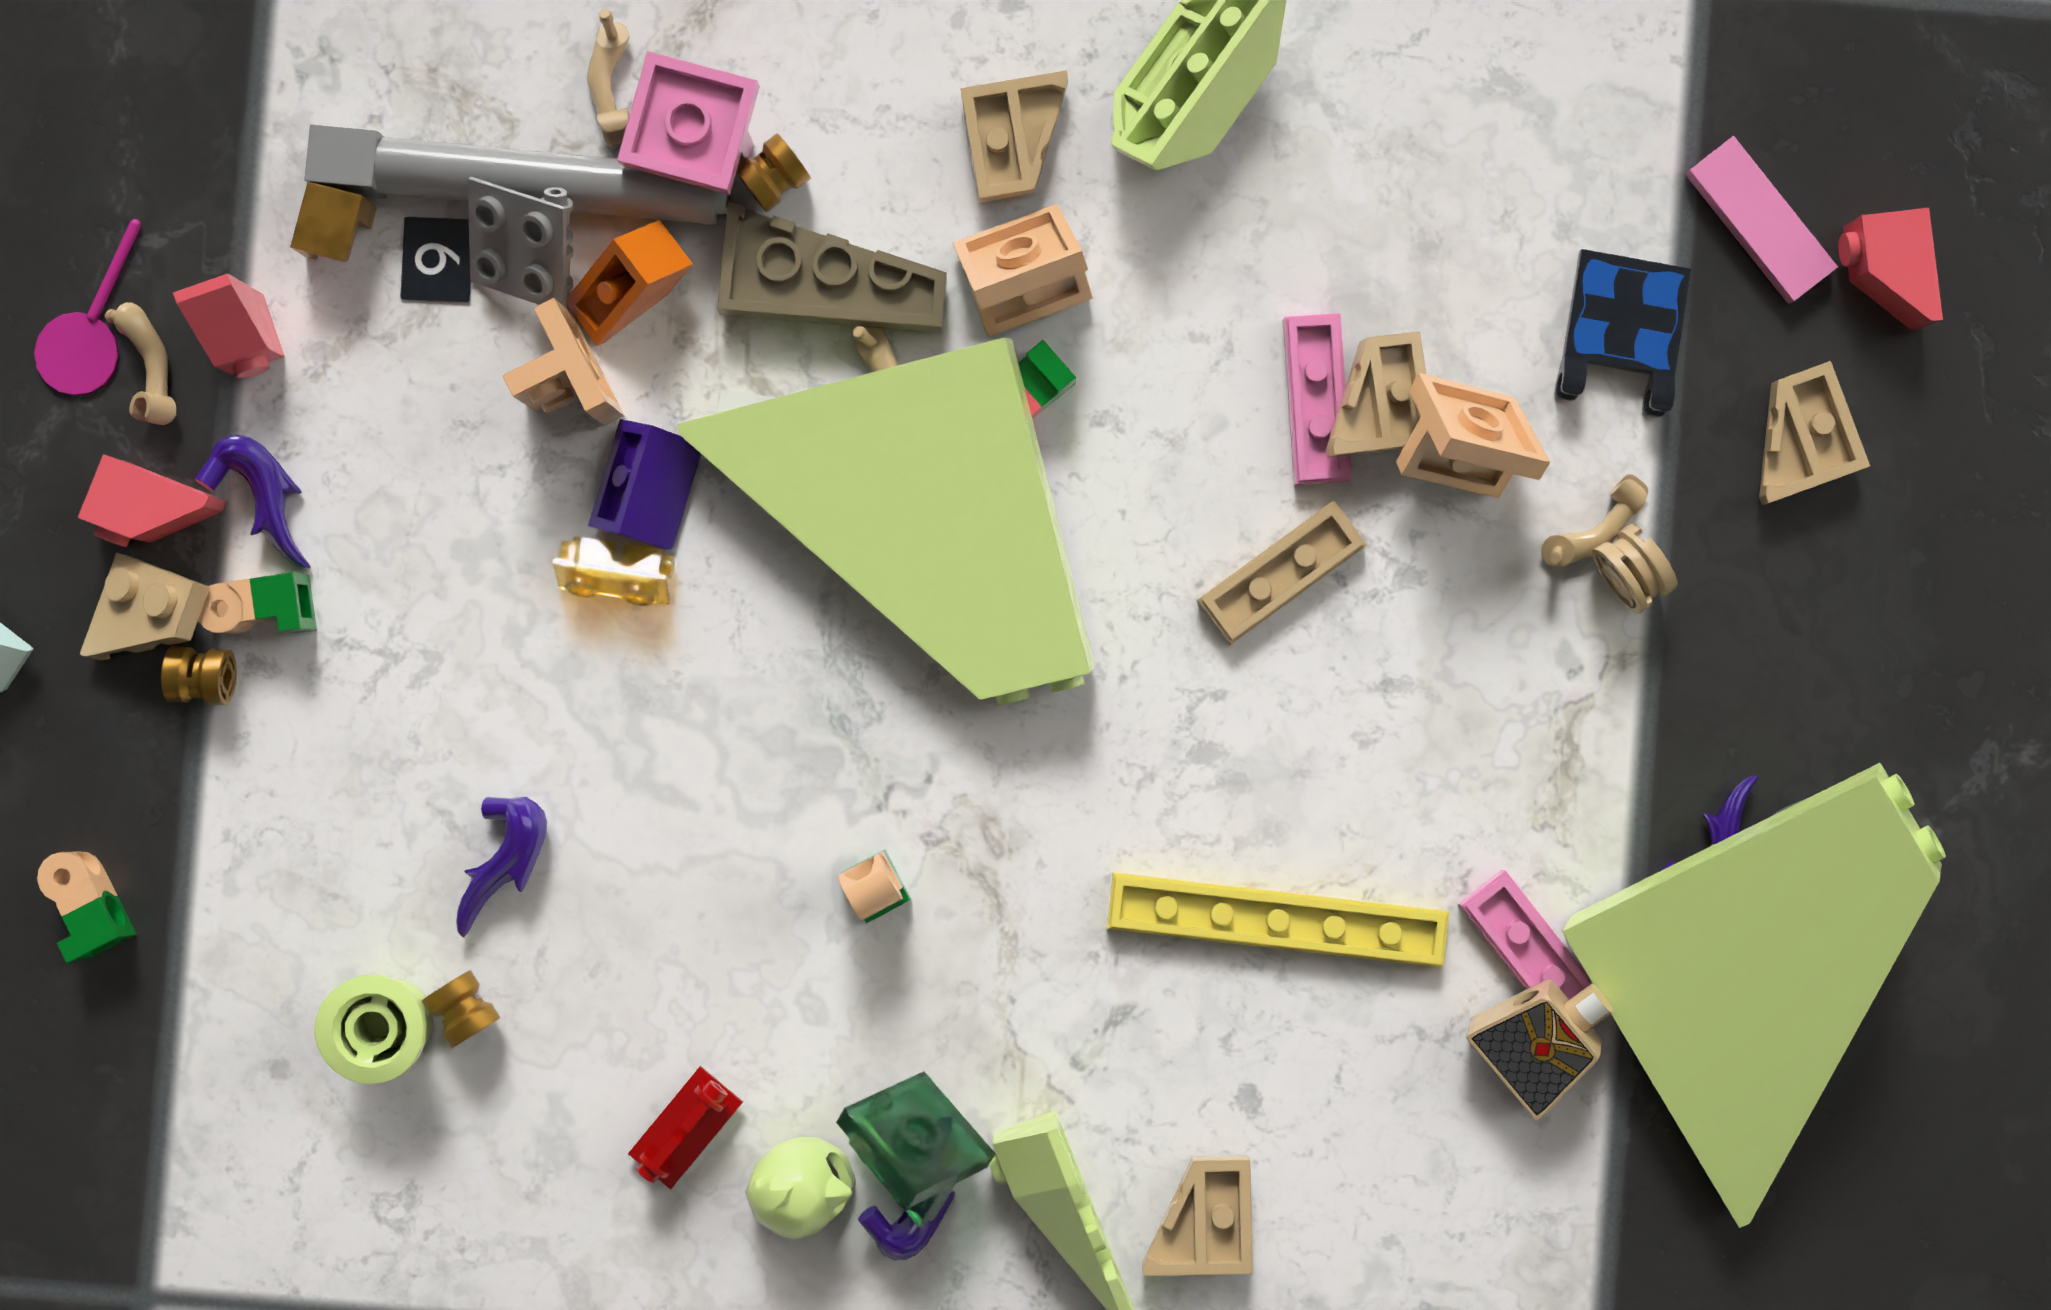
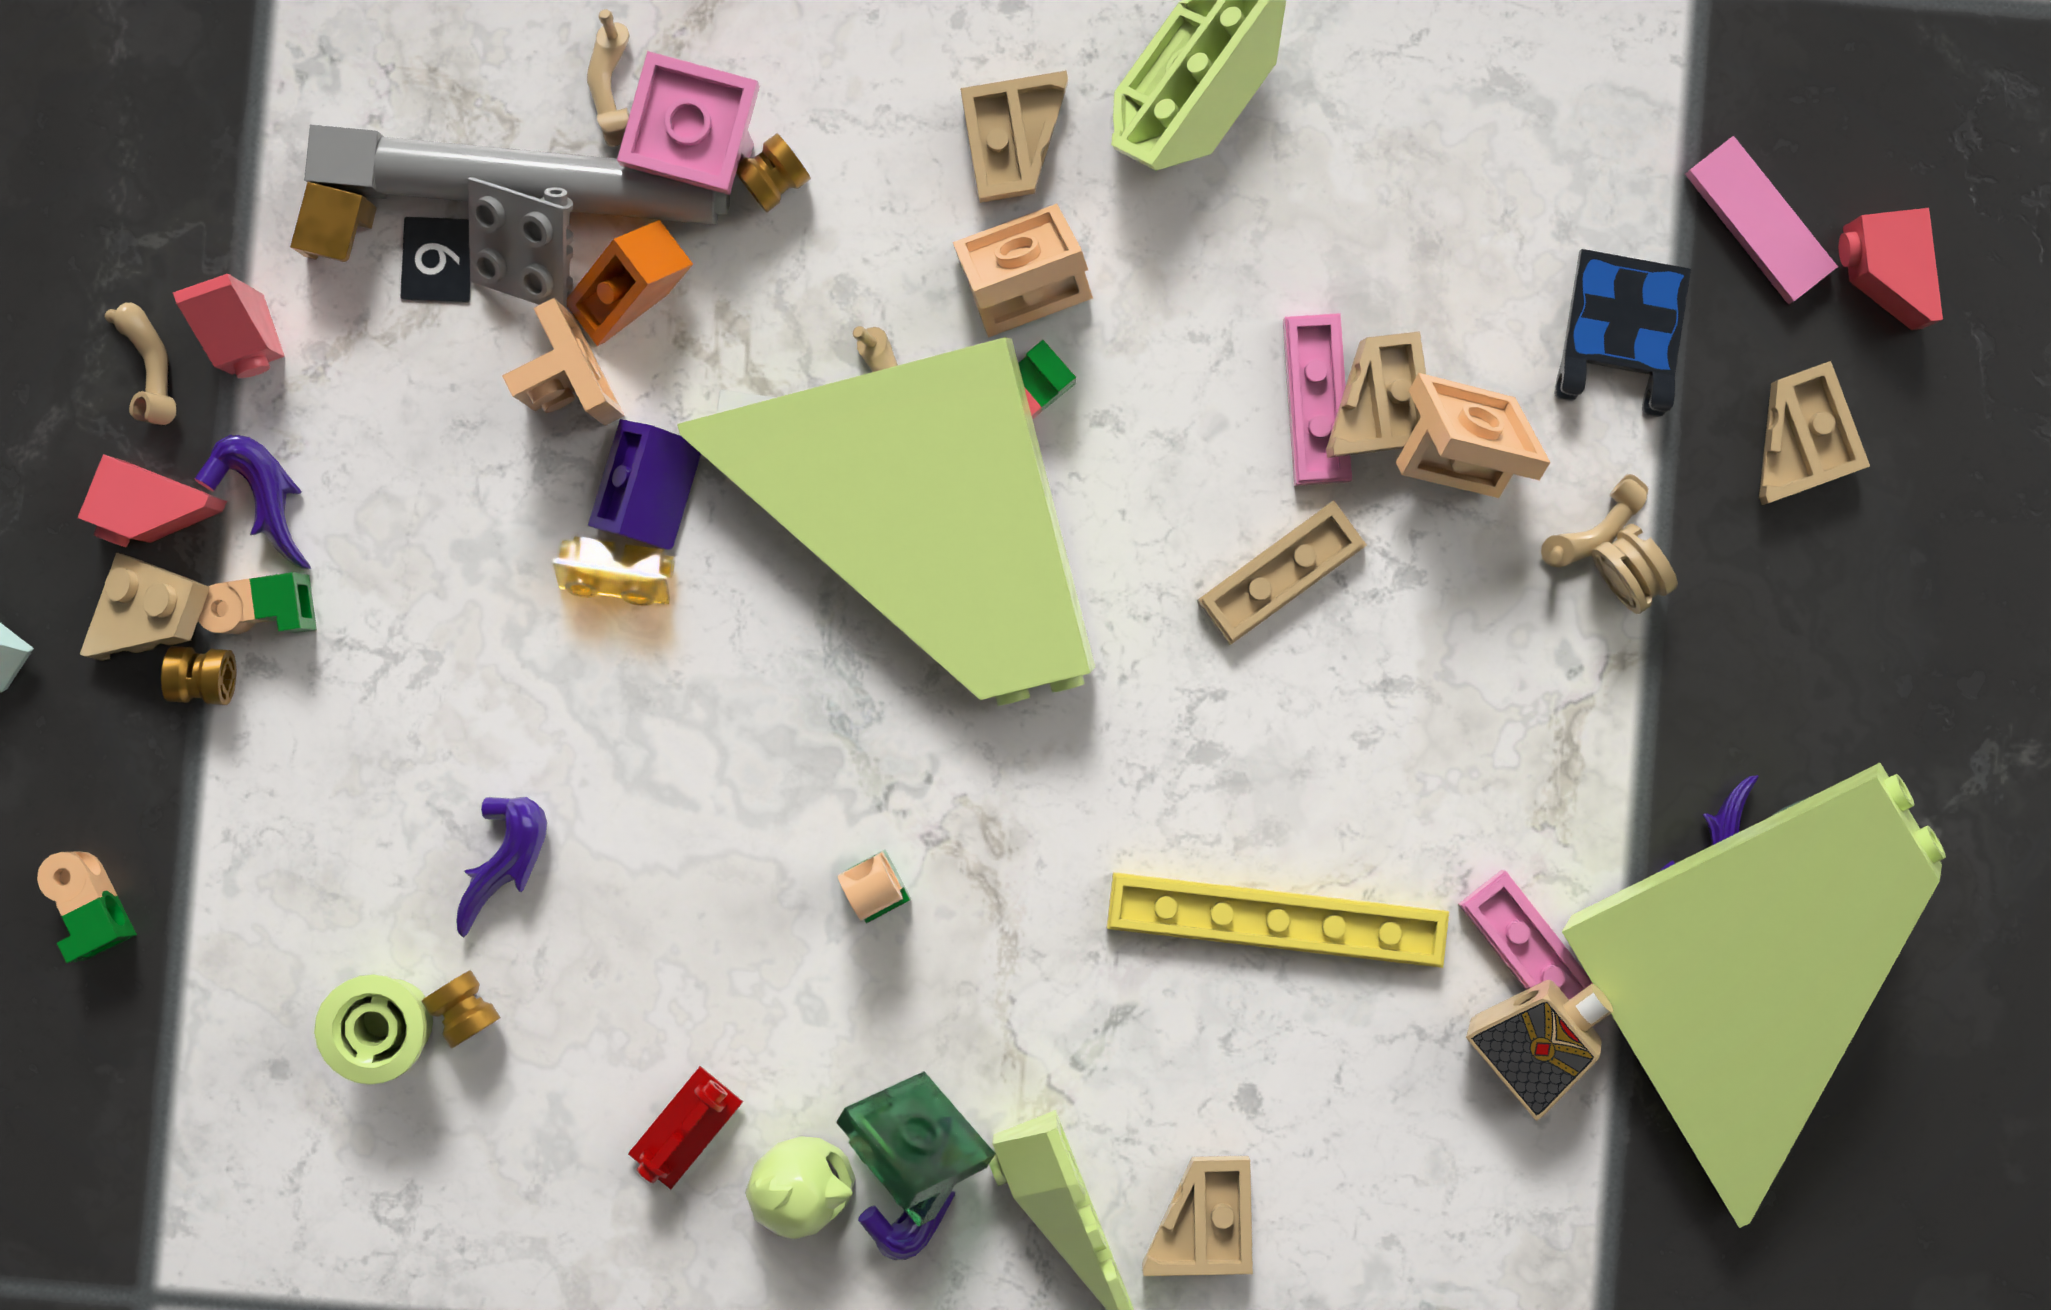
dark pink piece [34,219,141,396] -> none
dark tan wing [717,201,947,333] -> none

